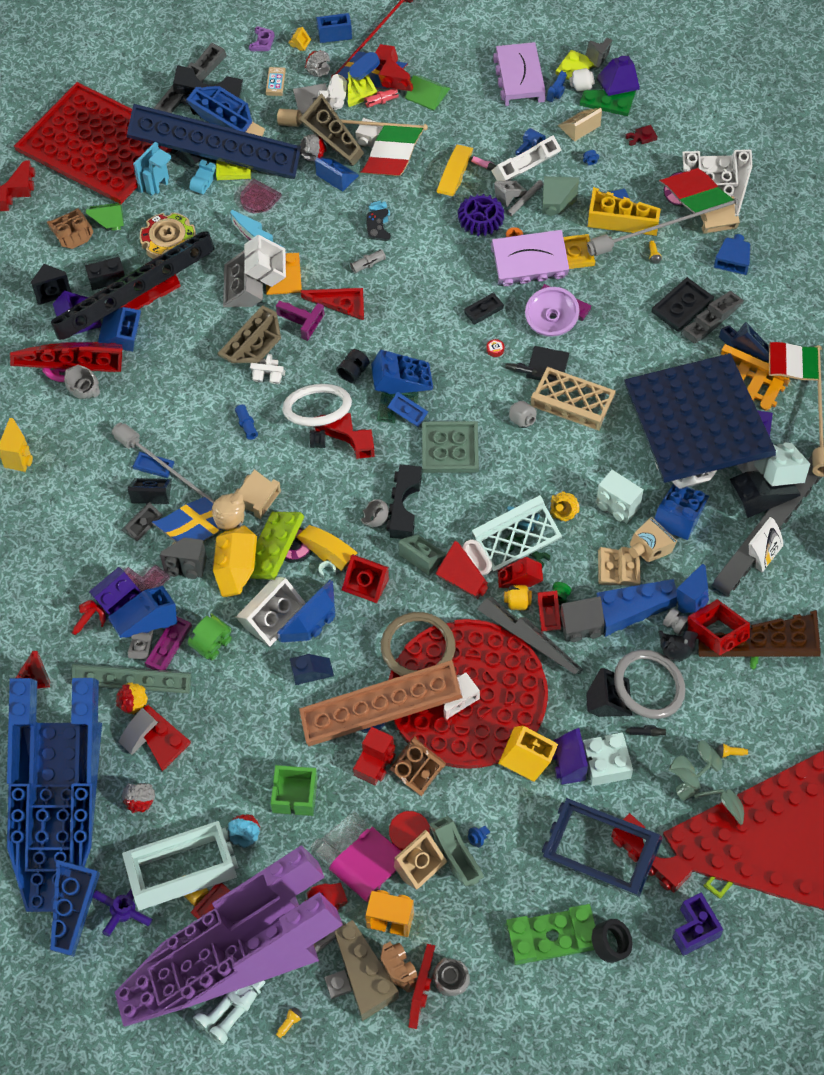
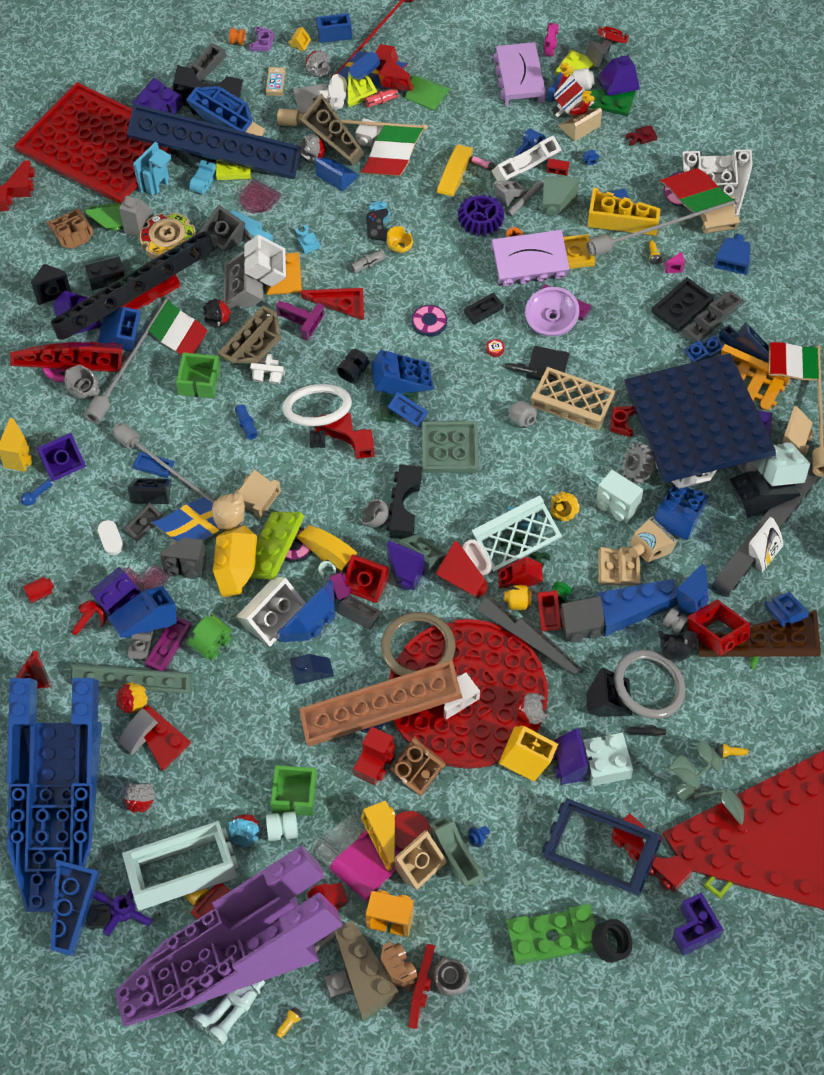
none -> blue bar [21,479,53,506]
none -> red brick [23,576,54,604]
none -> dark purple slope [36,432,86,482]
none -> flag [84,296,208,424]
none -> black plate [88,905,112,929]
none -> white tile [98,520,123,555]
none -> light grey slope [119,196,155,238]
none -> dark purple piece [133,78,183,114]
none -> bright green piece [176,352,221,399]
none -> dark grey slope [198,205,245,251]
none -> black piece [203,298,231,328]
none -> orange wheel [229,27,246,46]
none -> light aqua wheel [266,811,298,841]
none -> medium azure plate [295,225,321,254]
none -> magenta piece [329,571,351,600]
none -> dark grey slope [337,595,382,630]
none -> yellow slope [361,800,395,871]
none -> yellow hair [387,226,413,253]
none -> dark purple slope [387,540,424,591]
none -> tile [412,305,447,337]
none -> light grey piece [517,693,548,724]
none -> dark pink plate [544,22,559,57]
none -> red piece [546,158,570,176]
none -> torso [552,63,595,117]
none -> red tile [597,26,630,43]
none -> red piece [610,406,636,437]
none -> light grey gear [621,442,655,485]
none -> dark pink slope [664,252,685,274]
none -> blue slope [684,335,724,362]
none -> blue plate [764,592,809,627]
none -> tan slope [782,406,814,456]

